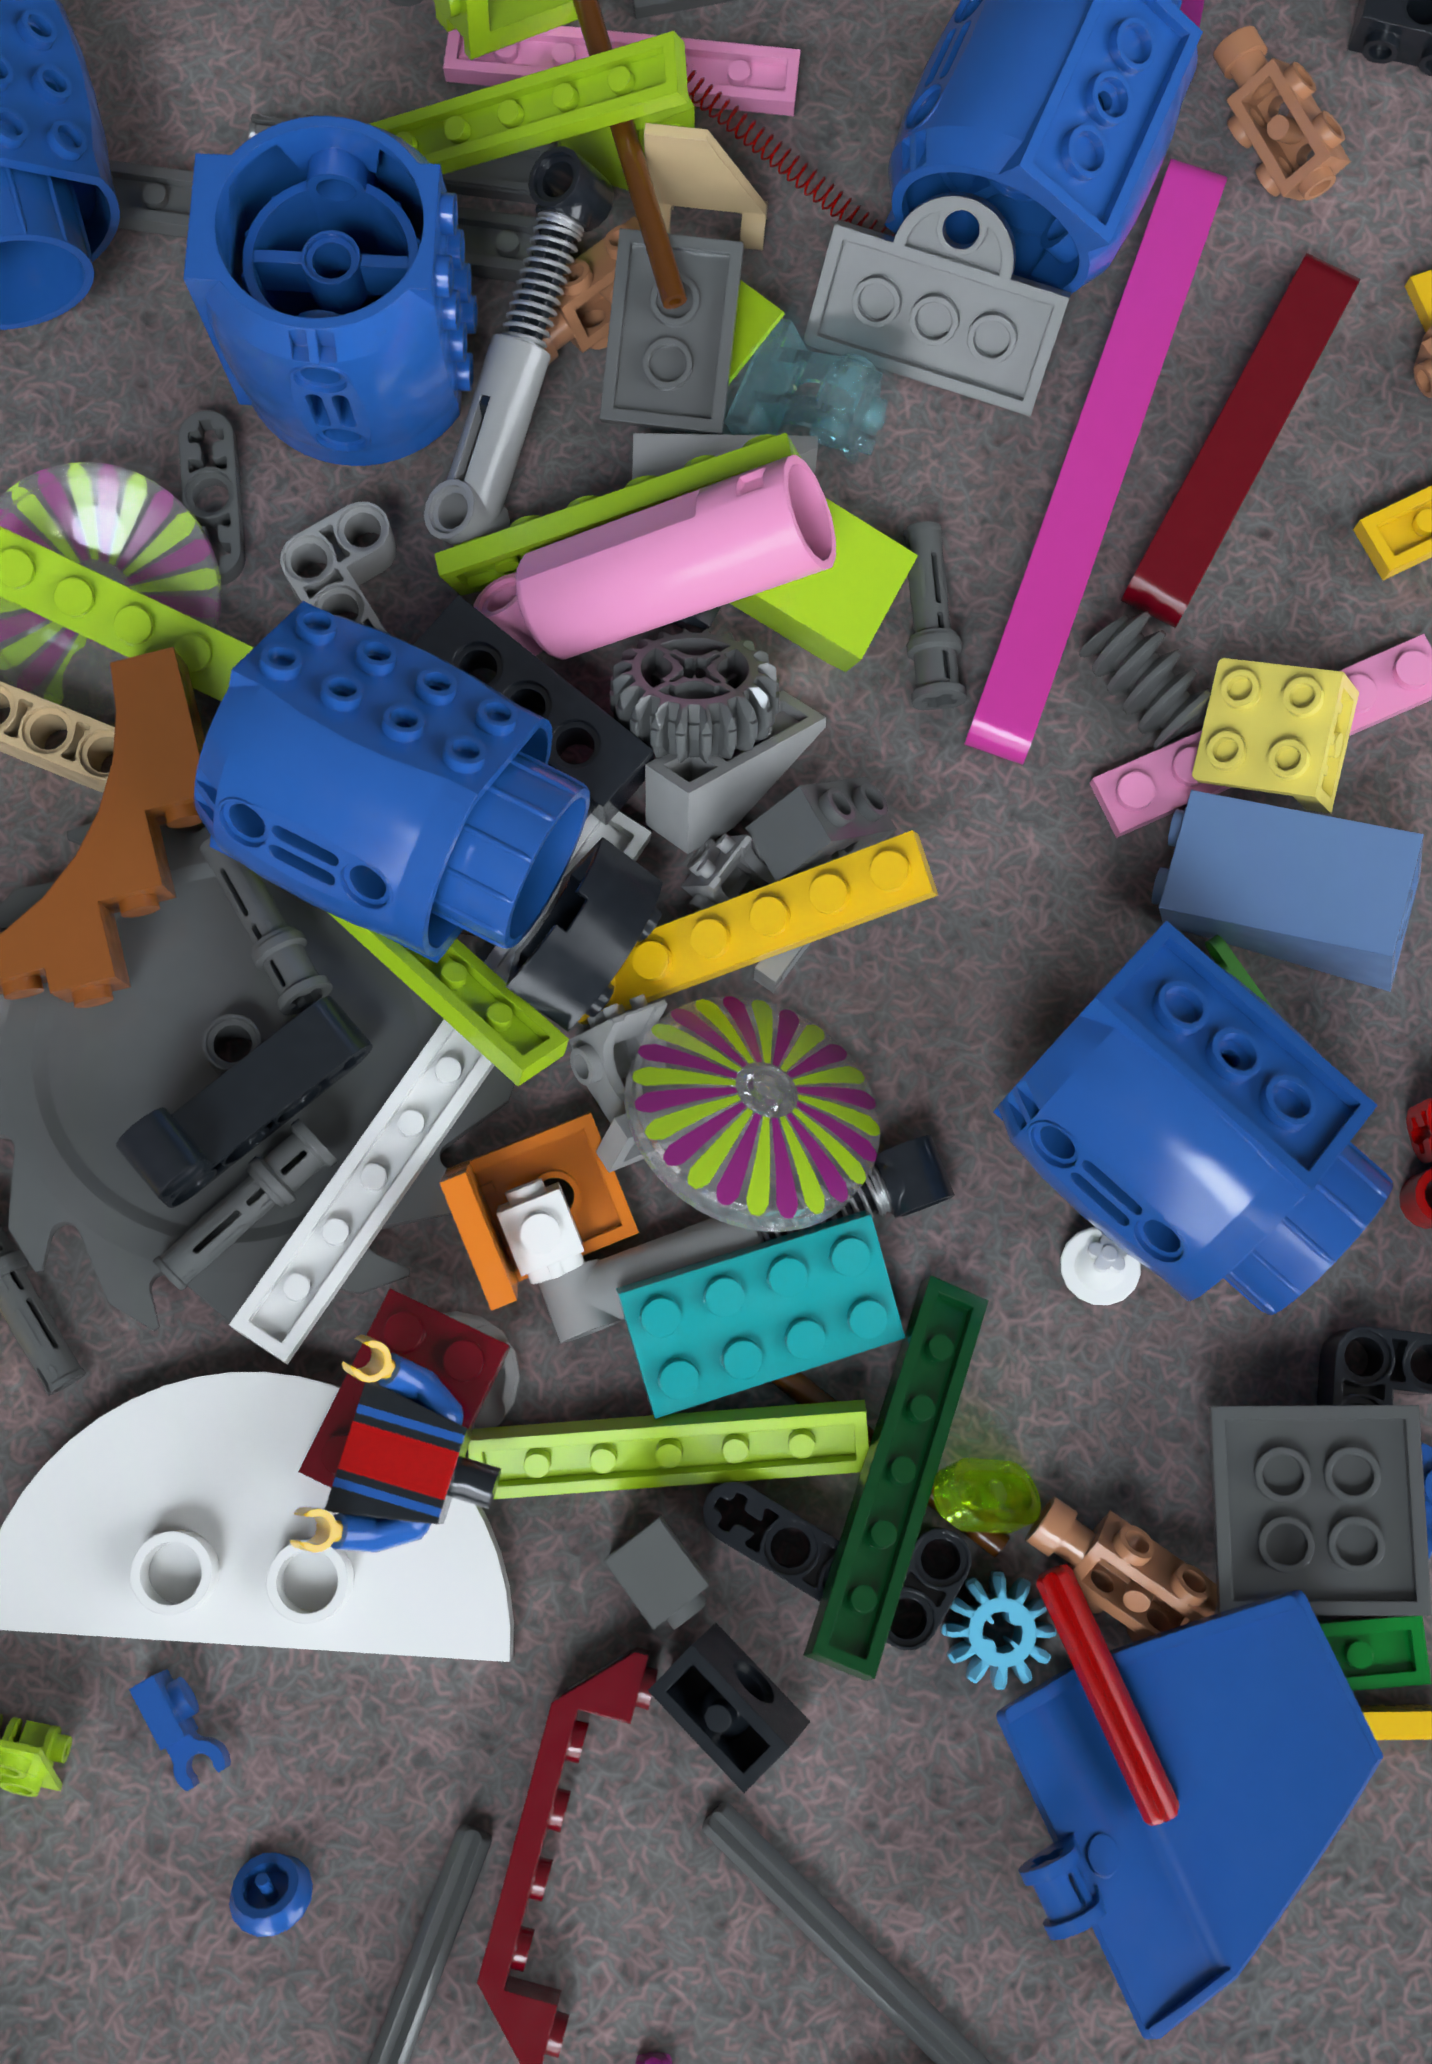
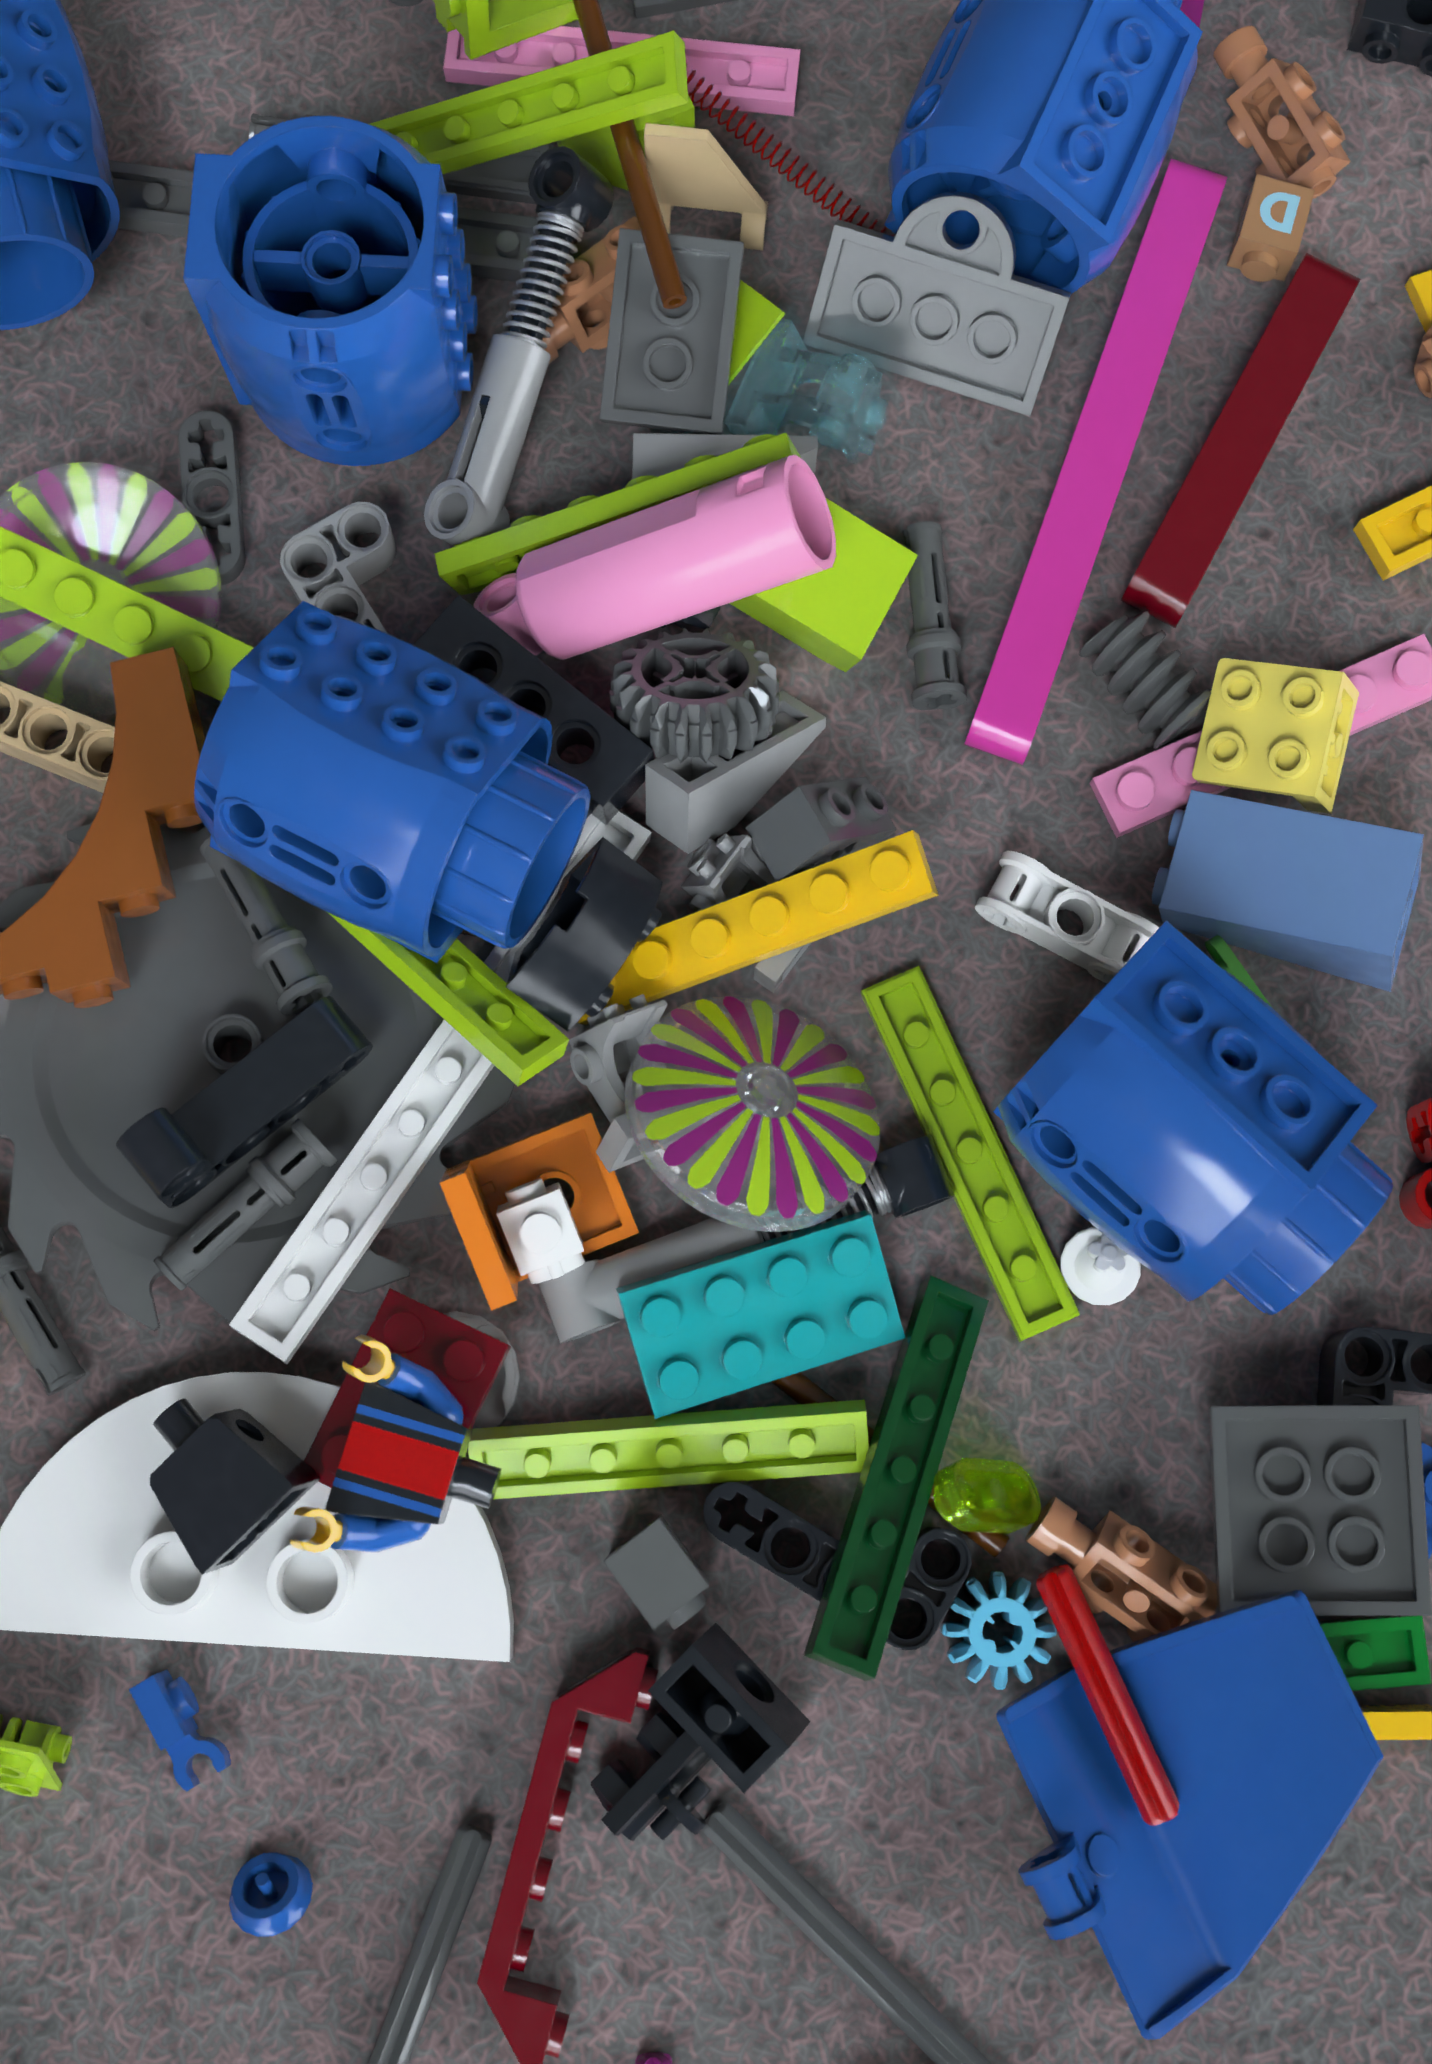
none -> black torso [149,1398,321,1575]
none -> black hips [591,1712,711,1841]
none -> lime tile [860,966,1080,1342]
none -> white piece [975,851,1159,984]
none -> medium nougat brick [1227,174,1315,282]

